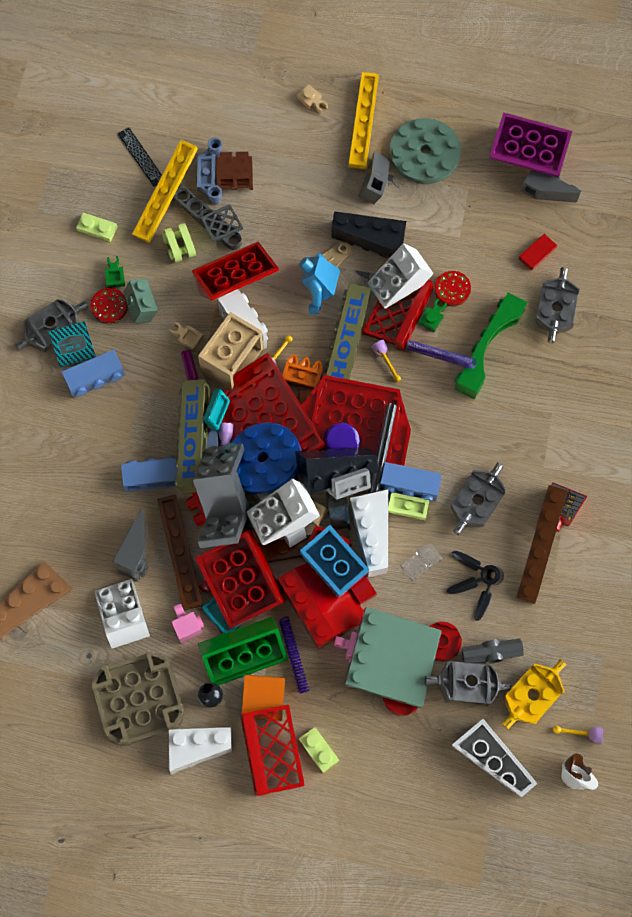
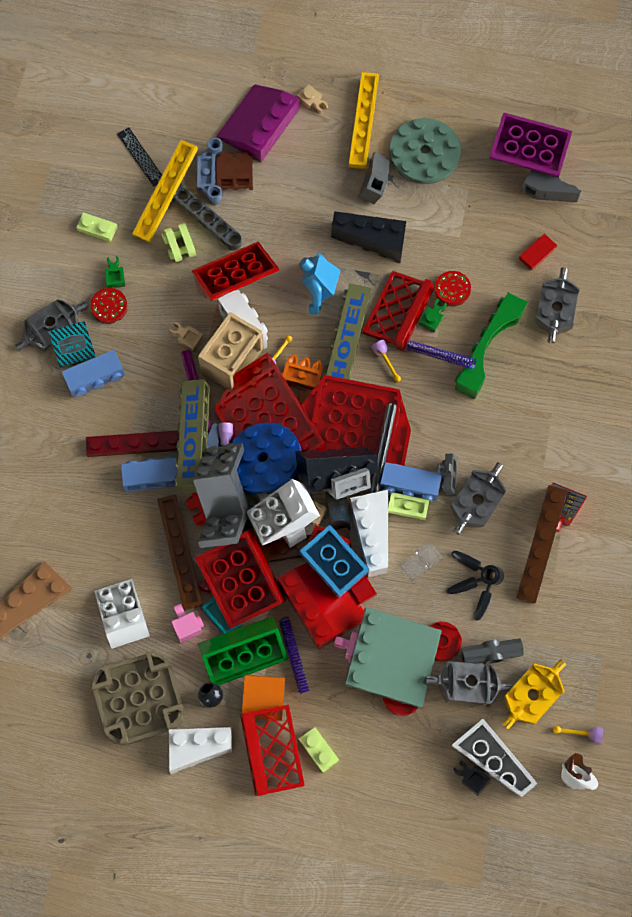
dark grey slope [113,510,148,581] -> none
sand green brick [123,279,158,323] -> none
dark grey window [200,204,243,243] -> none
teal tile [203,389,230,431] -> none
tan piece [322,242,351,268] -> none
dark purple piece [324,423,360,450] -> none
white slope [367,244,434,308] -> none
none -> dark red plate [86,430,180,457]
none -> magenta slope [216,84,299,162]
none -> dark grey plate [437,453,457,496]
none -> black plate [454,760,491,796]

